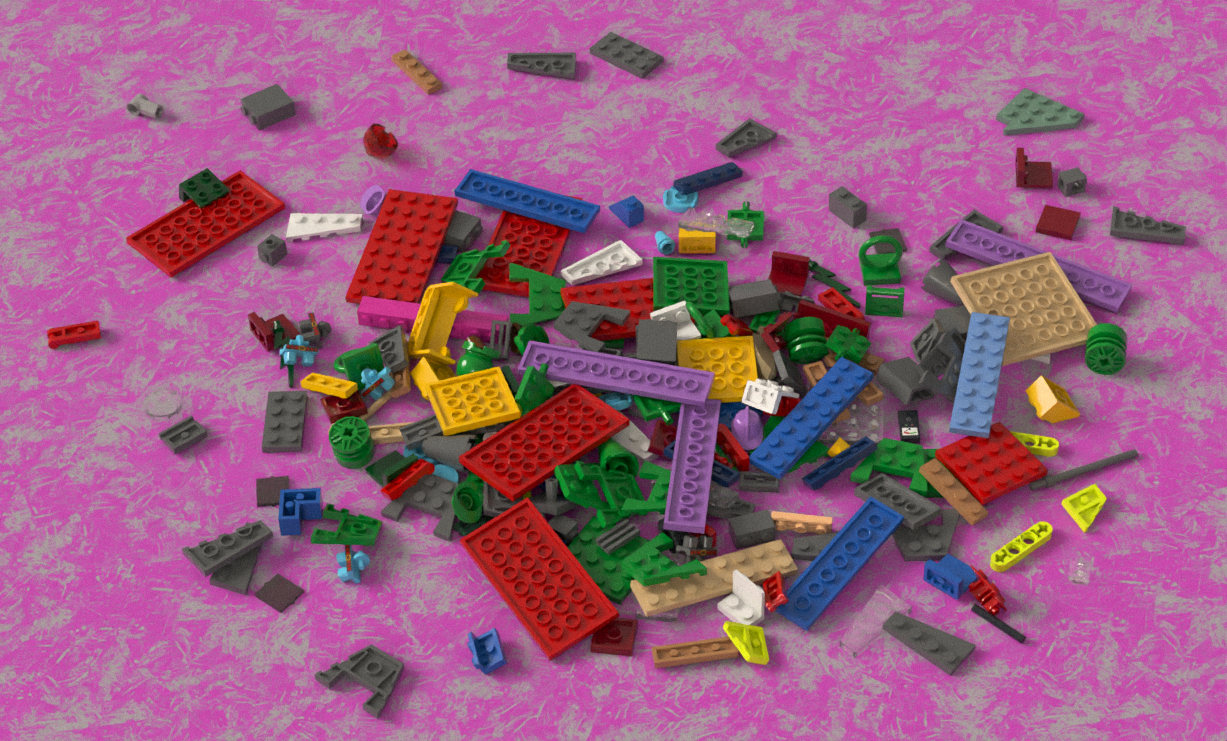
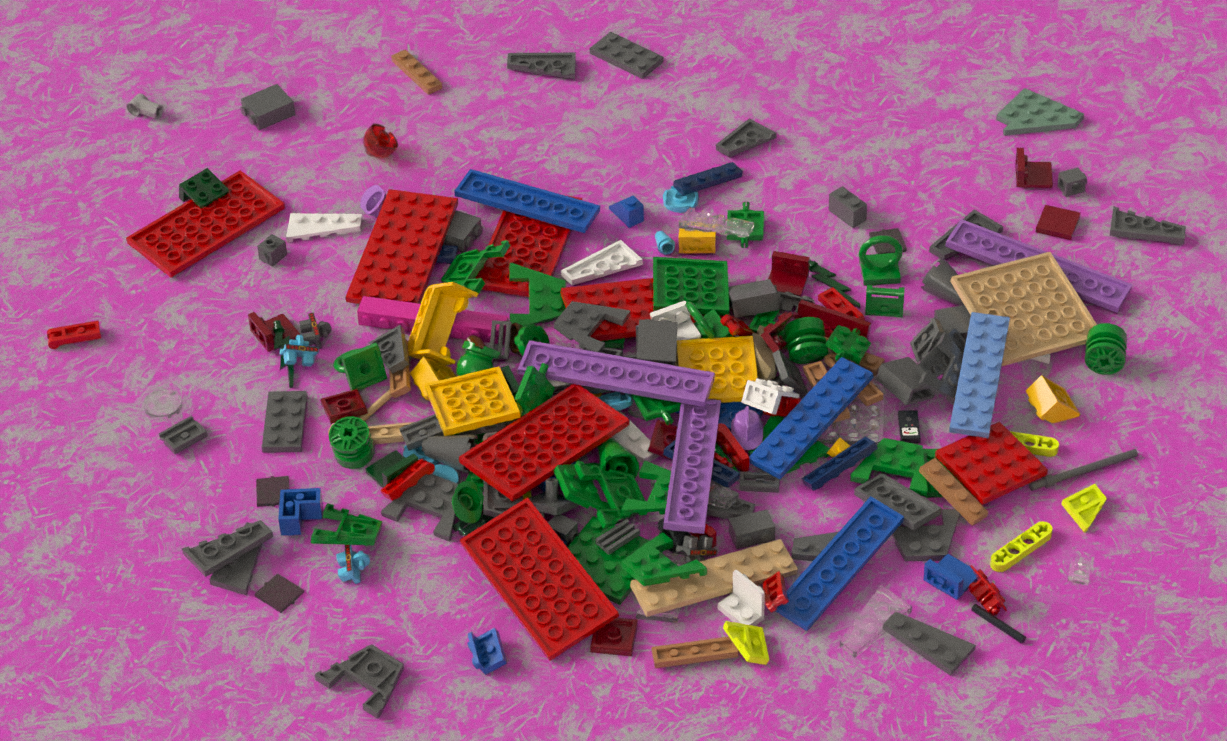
yellow plate [300,372,358,398] -> none
medium azure hips [360,366,395,400] -> none
light nougat tile [771,511,833,535] -> none

